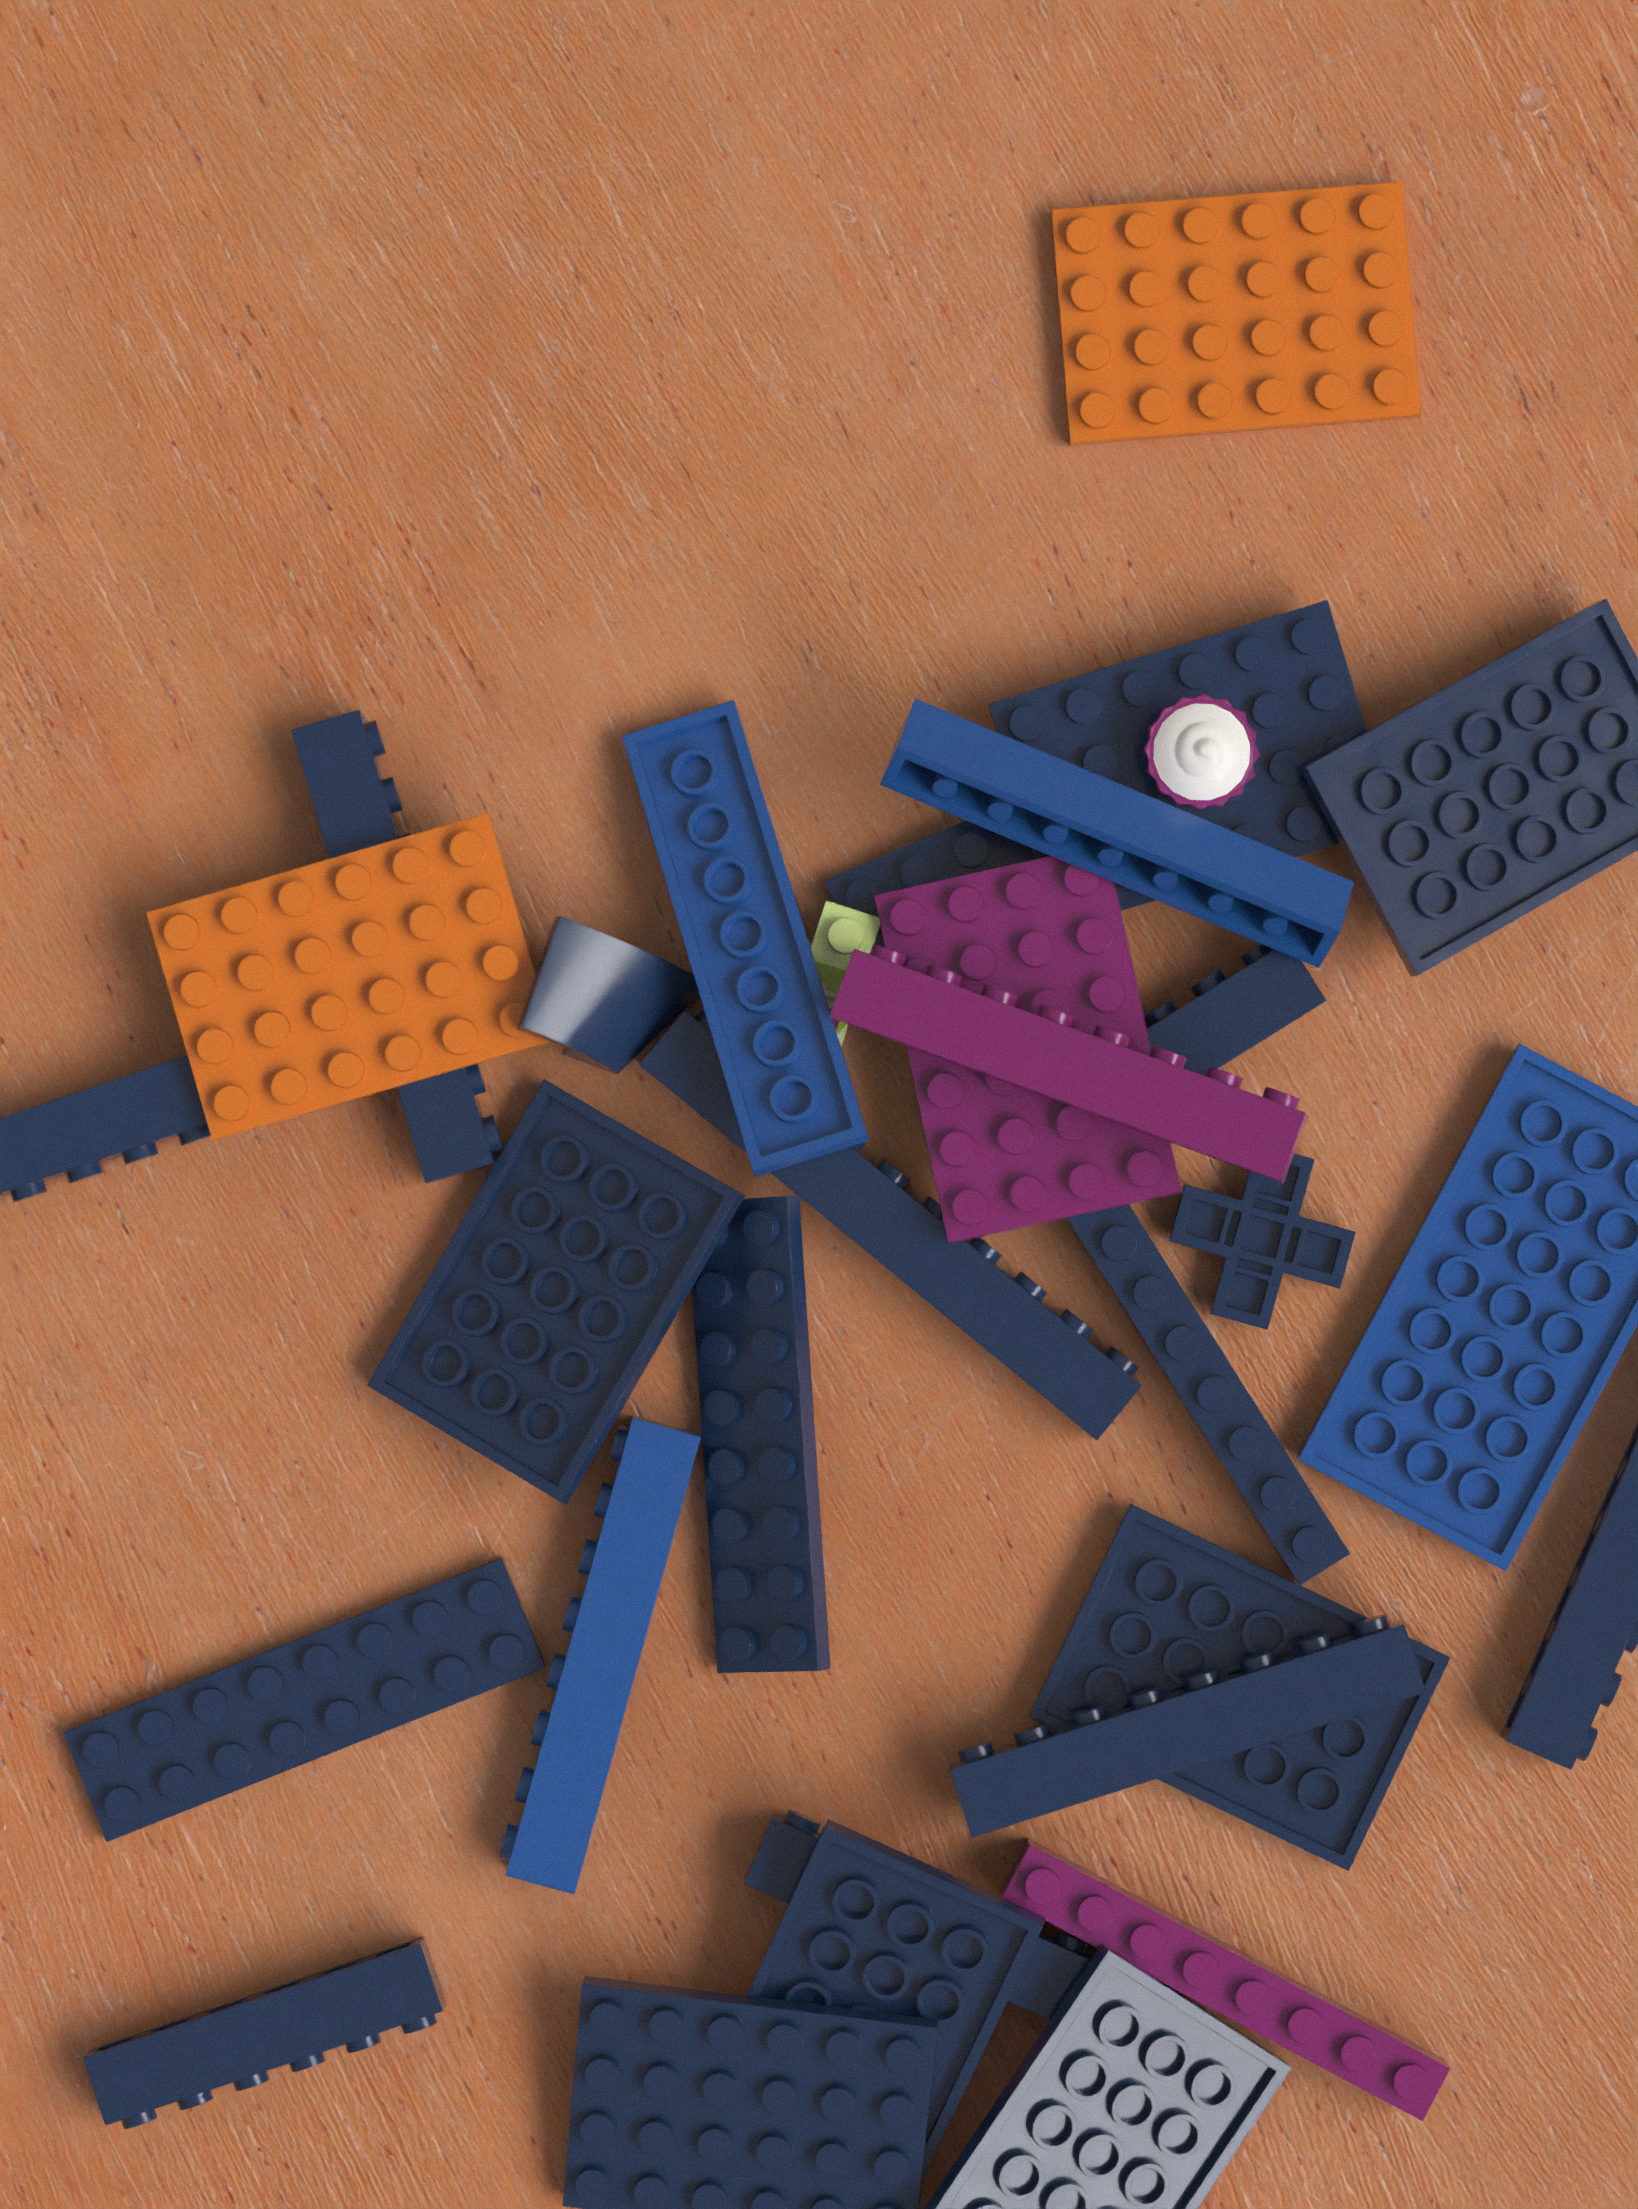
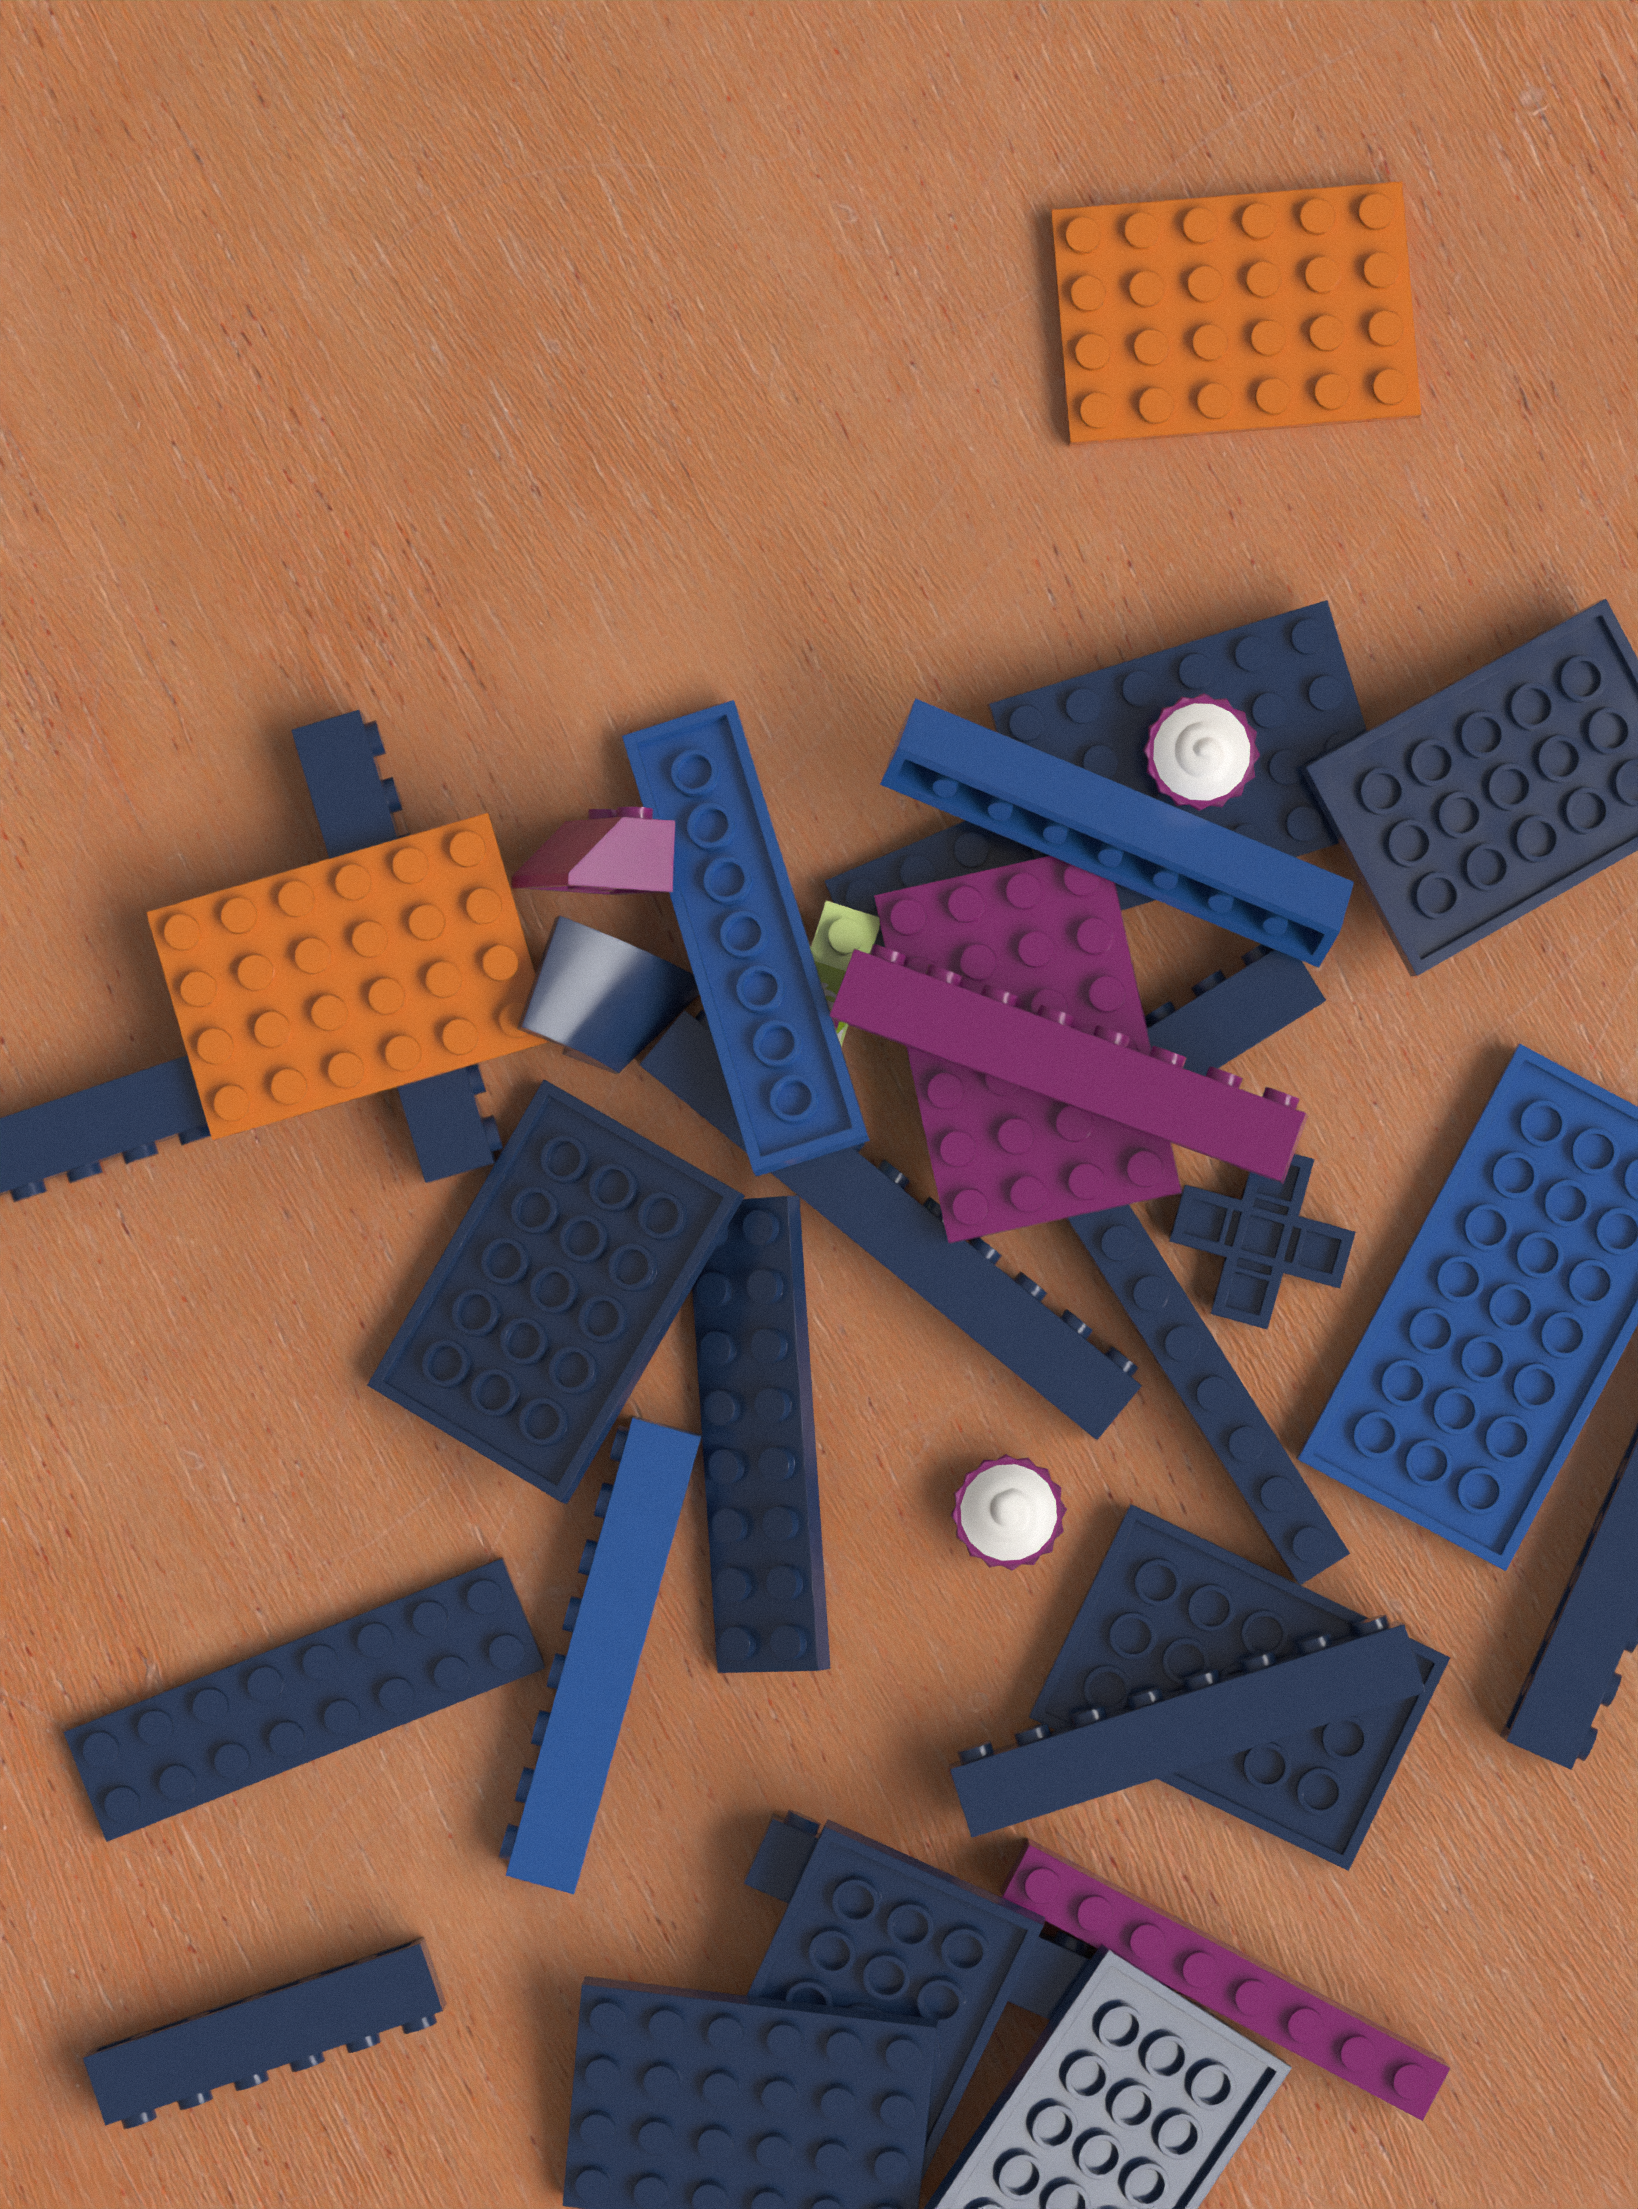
none -> magenta slope [511,807,675,895]
none -> white piece [950,1454,1067,1571]

